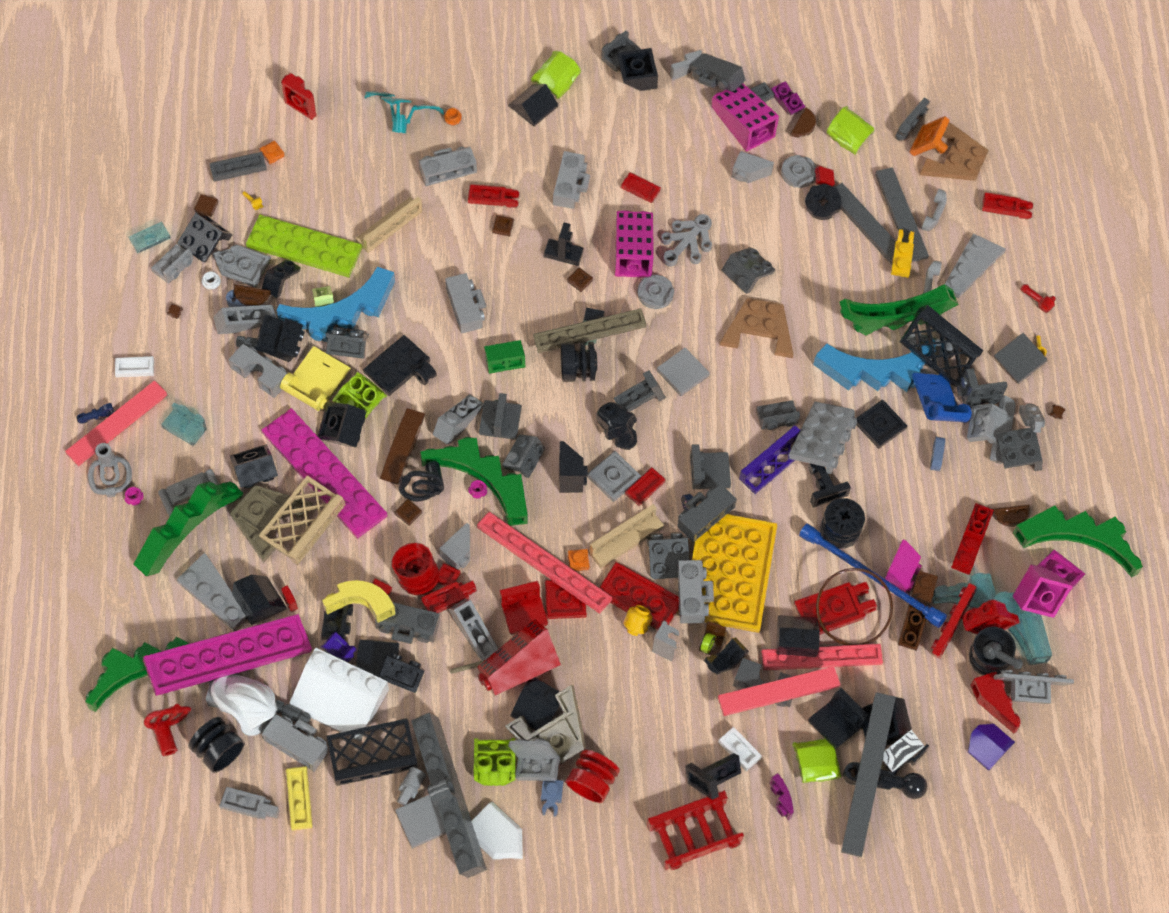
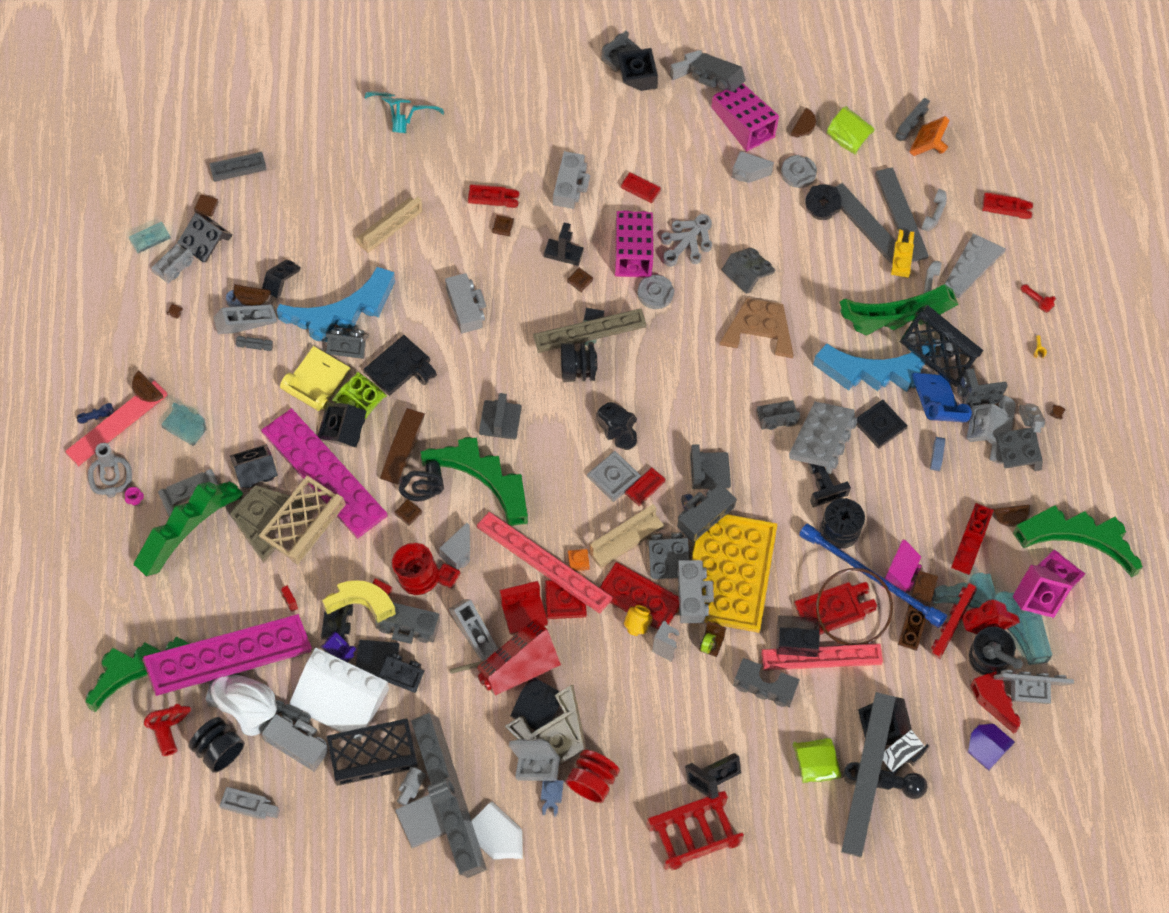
white tile [115,356,154,378] -> none
light grey wing [177,553,247,631] -> none
white plate [202,271,221,290] -> none
light grey tile [213,245,271,287] -> none
light grey arch [228,344,287,398] -> none
black slope [232,574,287,625] -> none
yellow hand [242,191,264,210] -> none
lime plate [246,214,362,278] -> none
black plate [254,314,305,362] -> none
orange plate [259,140,285,165] -> none
red plate [281,73,316,120] -> none
light yellow tile [286,766,313,831] -> none
yellowish green slope [312,286,334,307] -> none
light grey piece [419,147,477,186] -> none
red hinge [421,581,477,613] -> none
light grey slope [433,394,484,445] -> none
orange plate [444,108,462,125] -> none
dark pink plate [468,480,487,499] -> none
lime slope [474,738,515,786] -> none
green hinge [484,340,526,374] -> none
dark grey bracket [502,434,545,478] -> none
black slope [509,84,558,126] -> none
lime slope [531,51,581,99] -> none
black slope [559,441,588,493] -> none
dark grey bracket [614,370,666,412] -> none
light grey tile [657,347,710,396] -> none
black bracket [704,637,749,675] -> none
coral tile [718,666,840,716] -> none
white plate [718,727,762,772] -> none
dark purple fence [739,426,800,494] -> none
dark grey tile [750,82,774,102] -> none
magenta slope [769,773,794,821] -> none
magenta slope [771,81,805,115] -> none
black bracket [808,688,870,749] -> none
red tile [815,166,835,186] -> none
medium nougat wing [920,122,988,181] -> none
dark grey tile [994,333,1048,384] -> none
none -> reddish brown tile [132,370,163,402]

